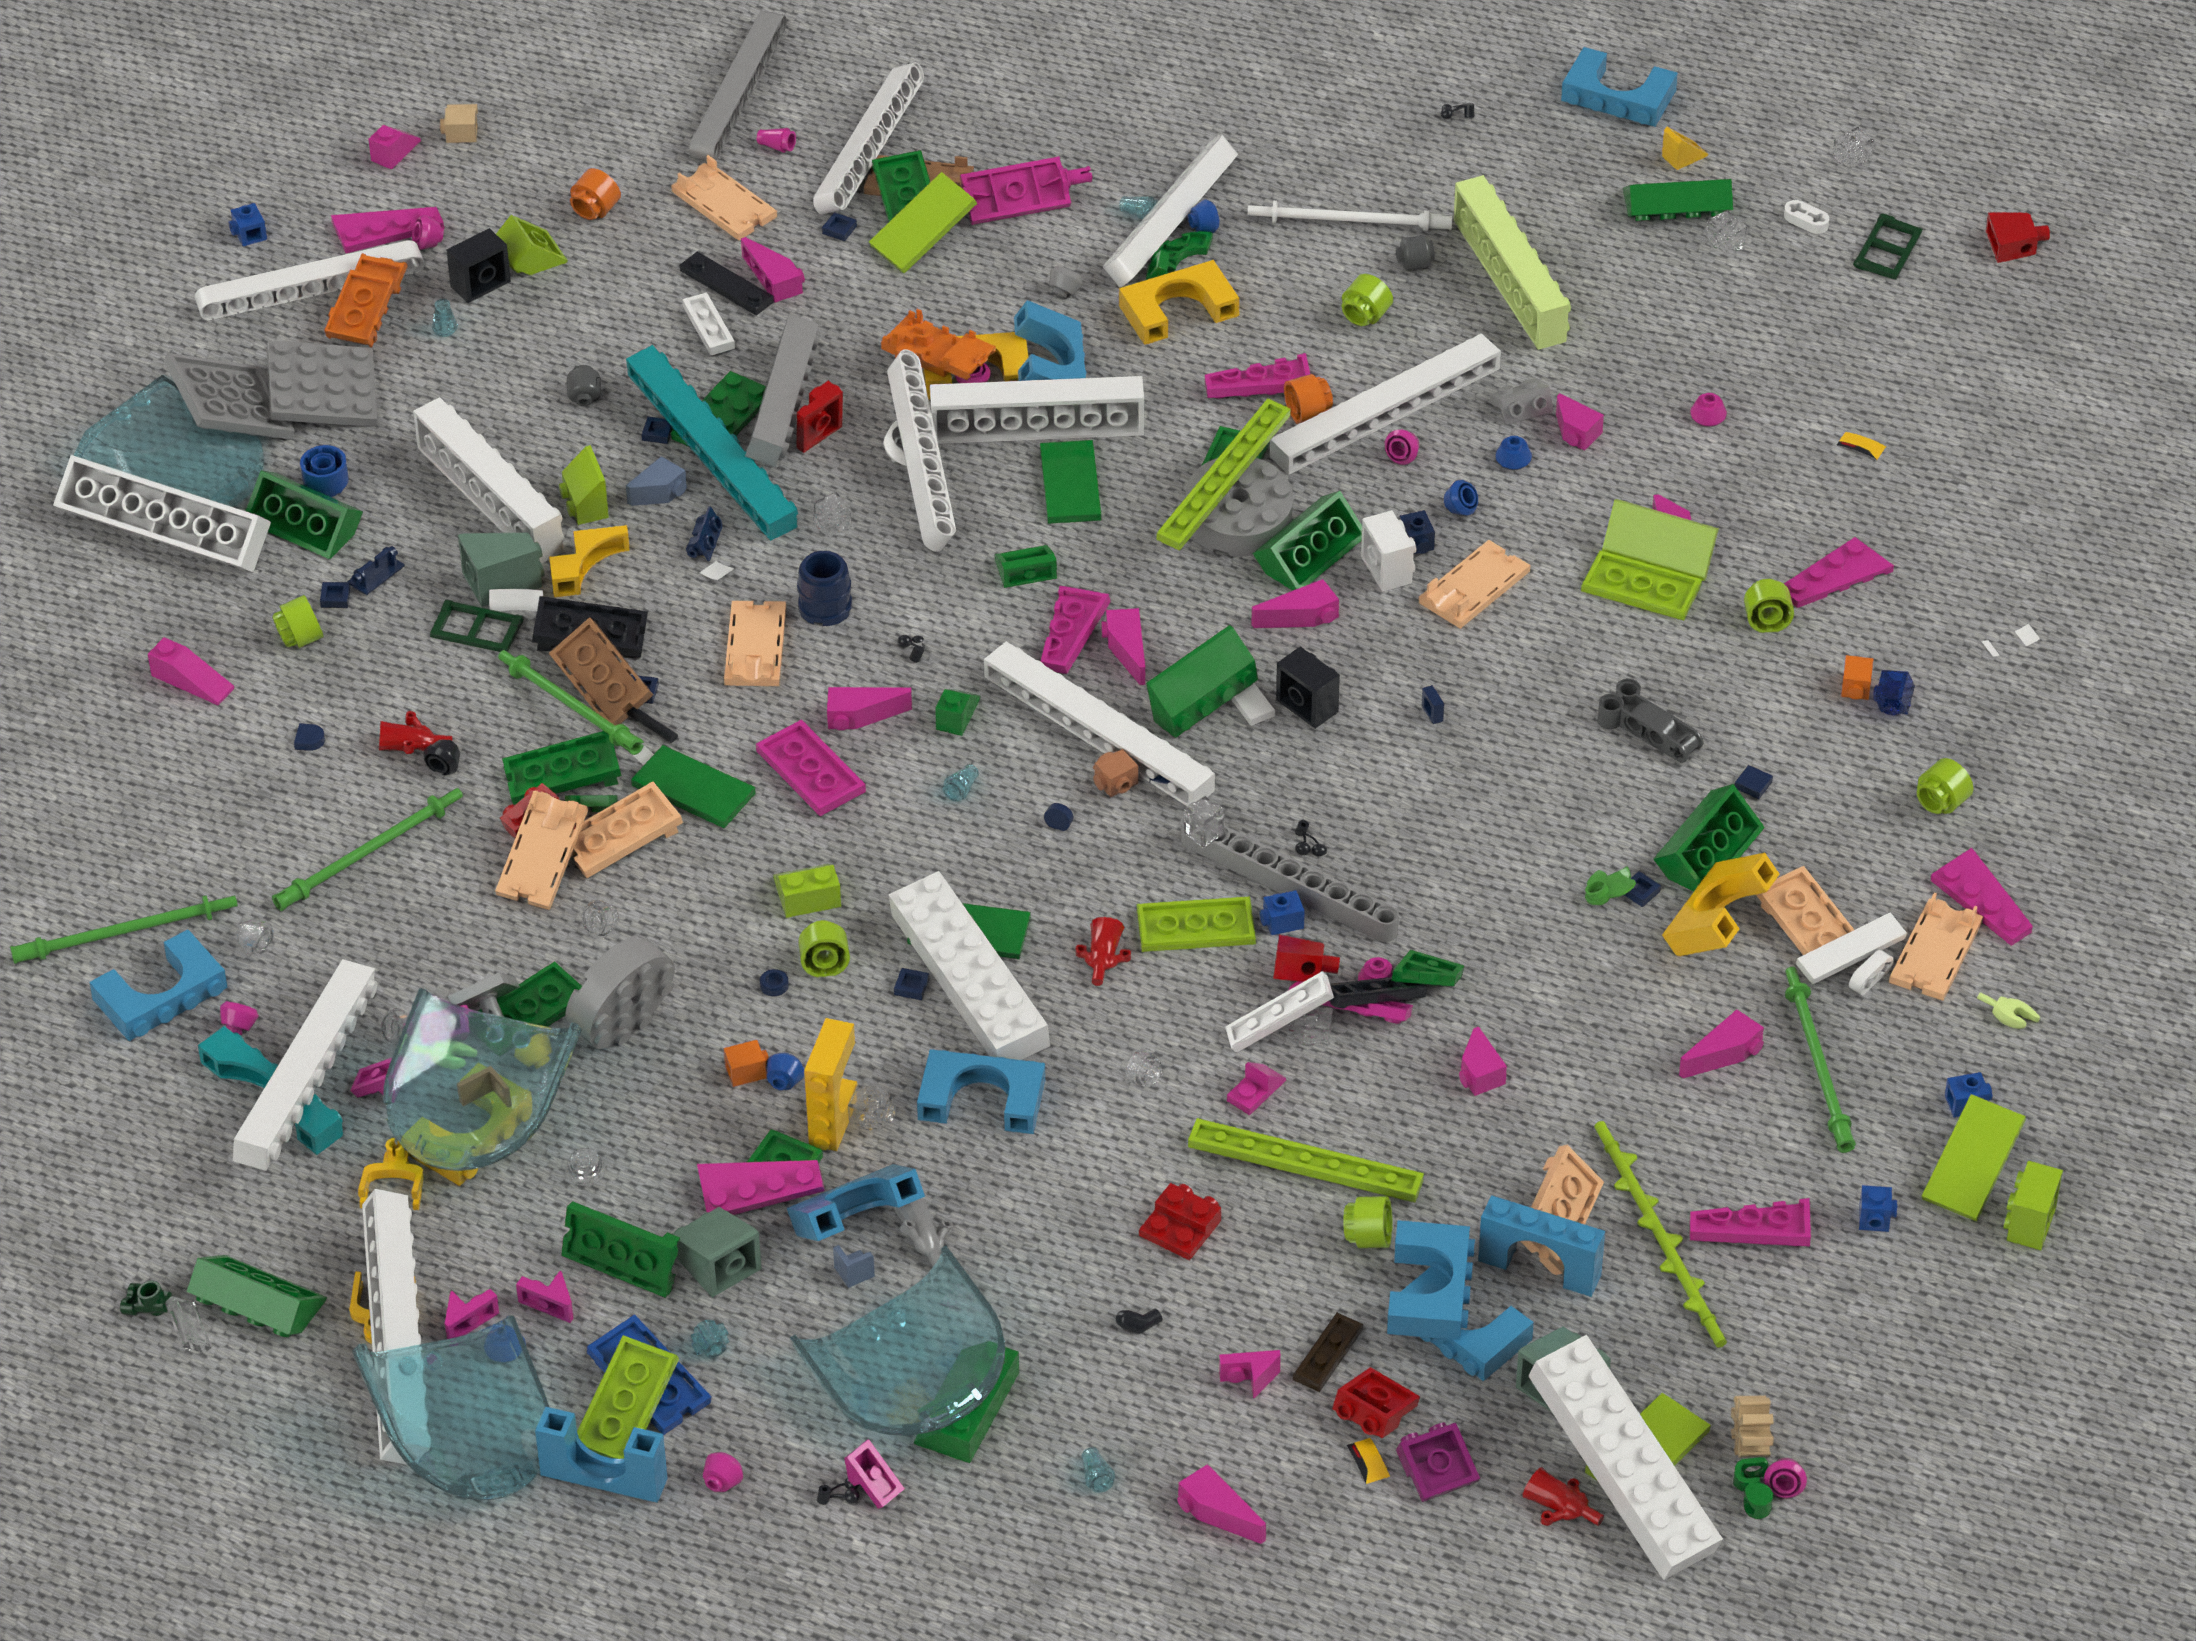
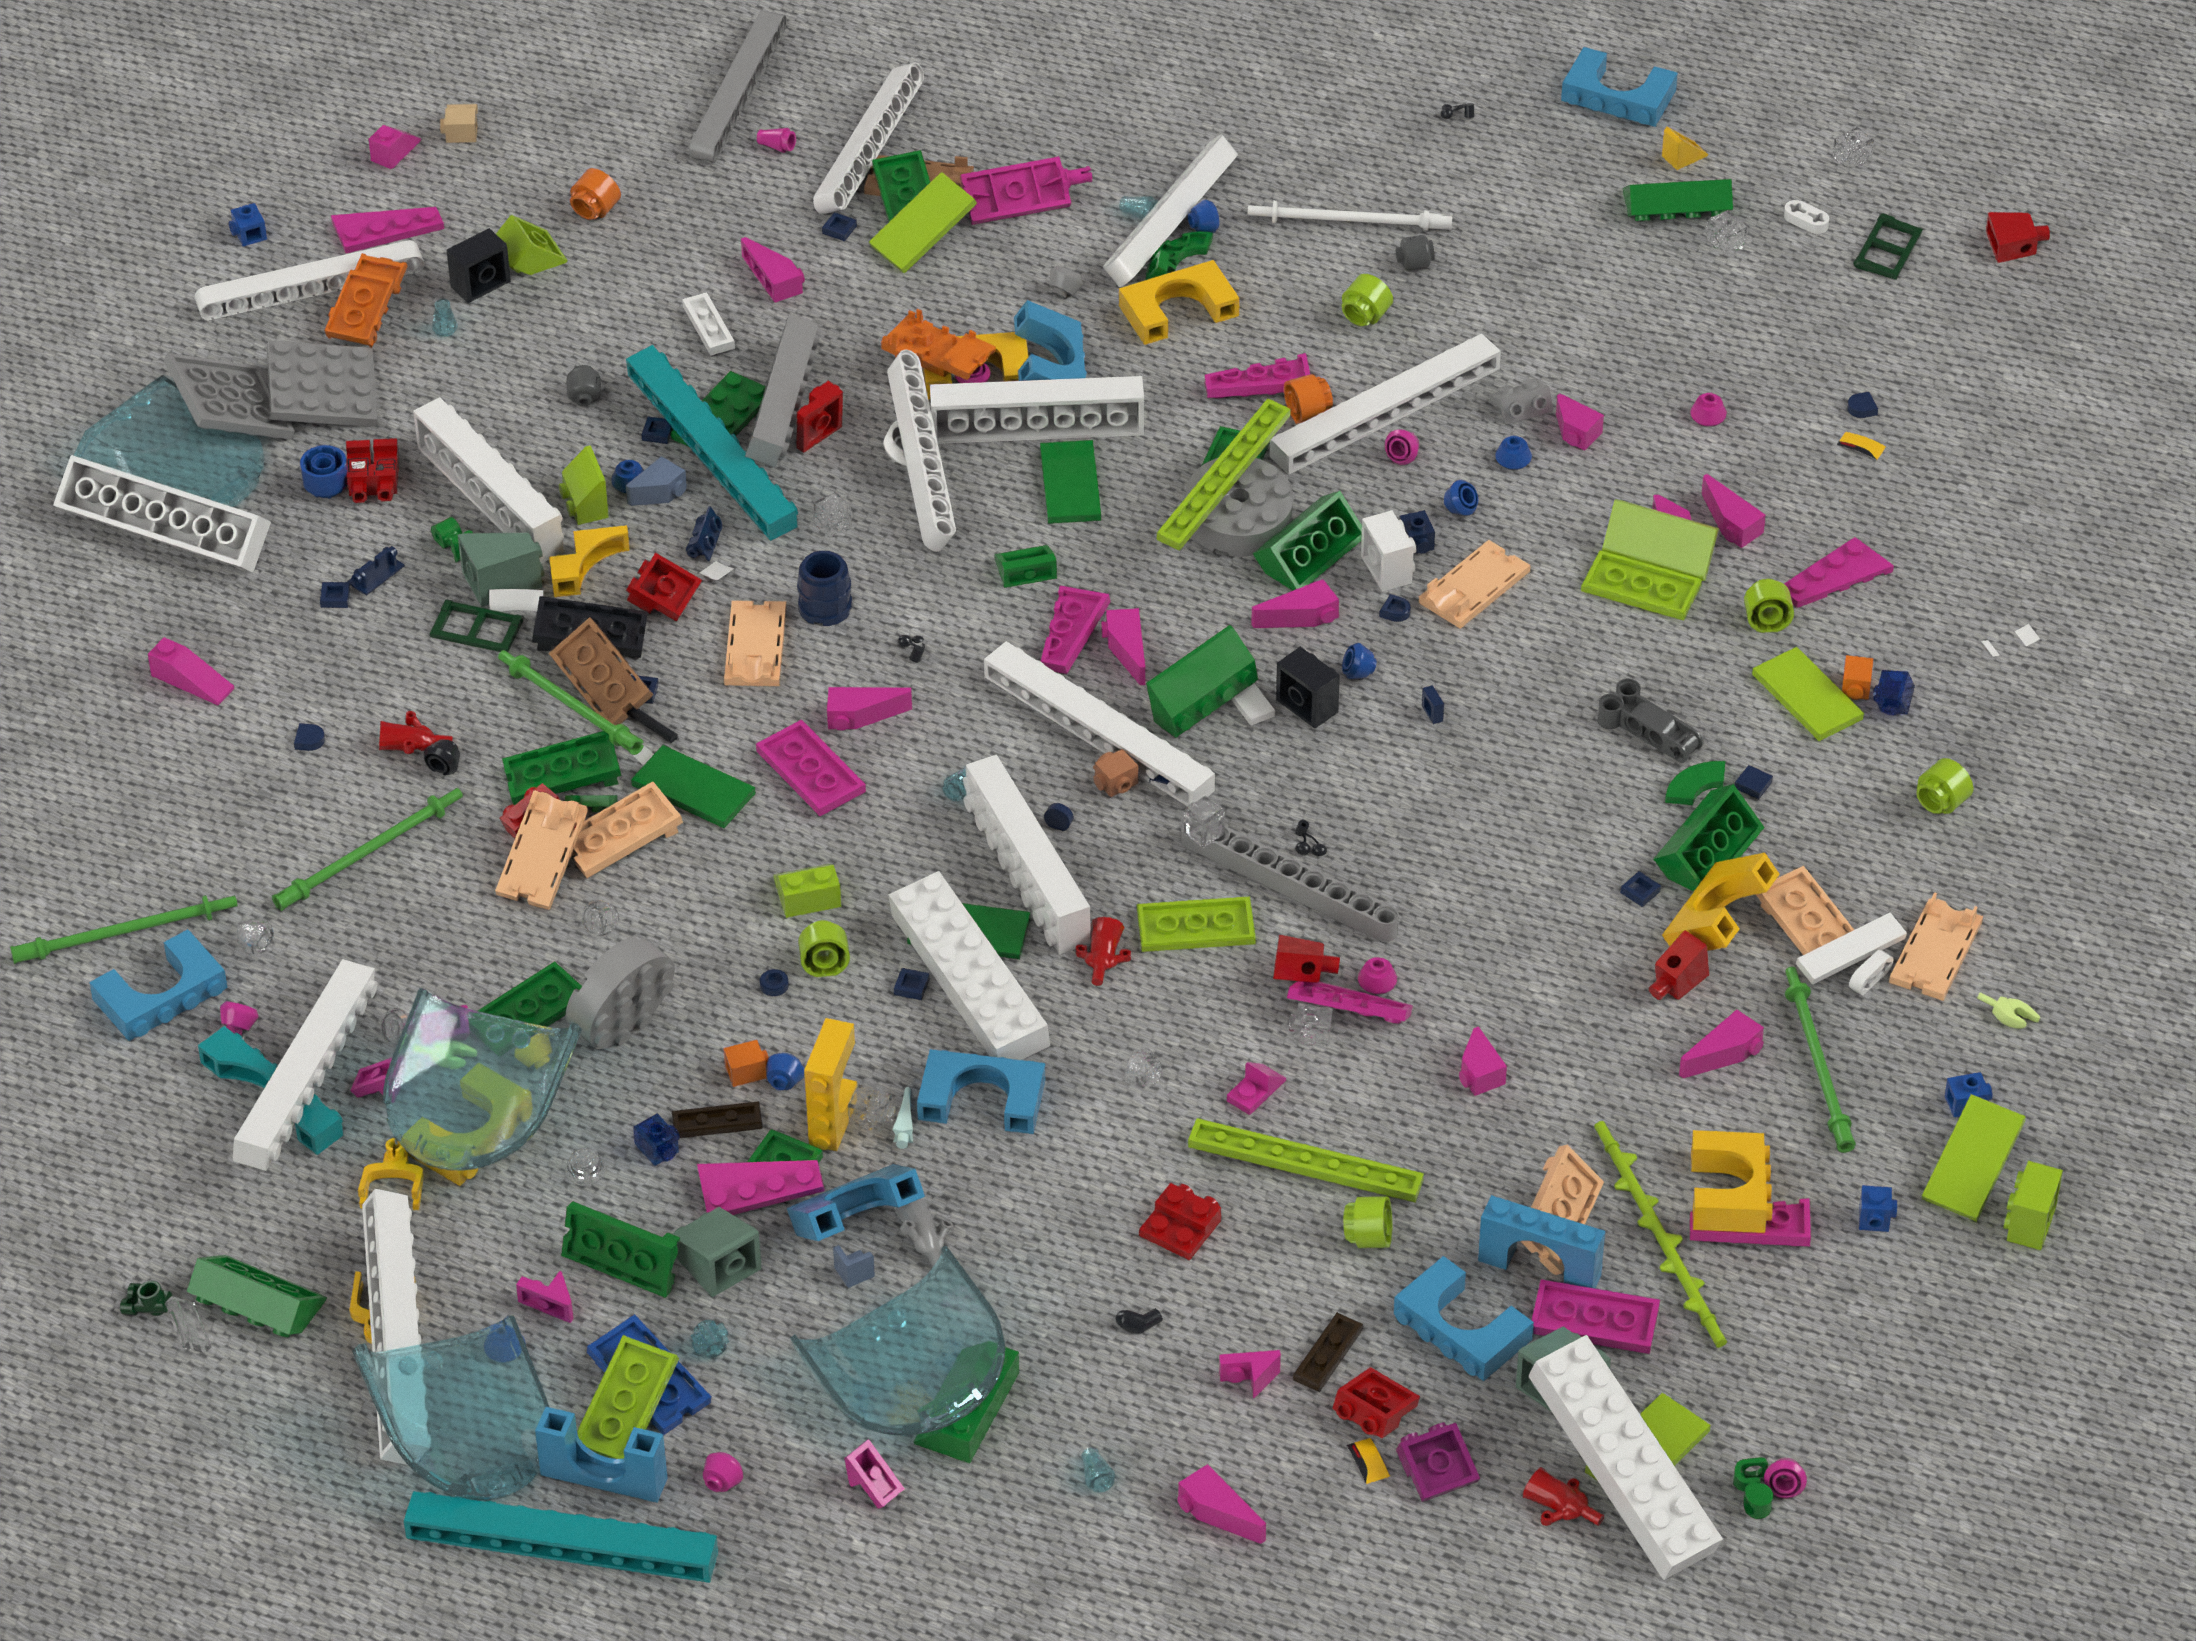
green slope [246,470,363,559] -> none
lime piece [272,595,324,648] -> none
dark pink cone [412,215,444,250] -> none
dark pink slope [445,1289,499,1344] -> none
light grey tile [448,972,520,1027] -> none
dark tan bracket [457,1066,512,1108] -> none
light nougat piece [671,155,777,241] -> none
black plate [680,251,774,316] -> none
black piece [817,1477,860,1505] -> none
green slope [935,689,981,736] -> none
white tile [1225,971,1334,1052] -> none
blue brick [1259,890,1305,935] -> none
black plate [1329,977,1428,1009] -> none
dark azure arch [1387,1220,1475,1340] -> none
green wing [1392,950,1464,986] -> none
yellowish green brick [1454,175,1571,350] -> none
bright green plate [1585,866,1636,905] -> none
tan gear [1731,1395,1774,1458] -> none
dark pink wing [1930,848,2033,946] -> none
none -> red hips [346,438,399,503]
none -> teal brick [404,1491,718,1583]
none -> green leg [431,517,473,563]
none -> blue cone [611,460,644,494]
none -> red plate [626,552,702,622]
none -> clear blue brick [633,1113,680,1166]
none -> dark brown tile [672,1101,763,1139]
none -> light aqua piece [892,1087,913,1149]
none -> white brick [963,754,1090,955]
none -> blue cone [1342,643,1377,679]
none -> dark blue tile [1379,594,1411,622]
none -> dark pink plate [1532,1279,1660,1354]
none -> red torso [1648,930,1709,1000]
none -> green tile [1665,761,1726,805]
none -> yellow arch [1691,1130,1772,1233]
none -> dark pink slope [1701,474,1766,548]
none -> lime tile [1752,647,1864,741]
none -> dark blue tile [1847,391,1878,418]

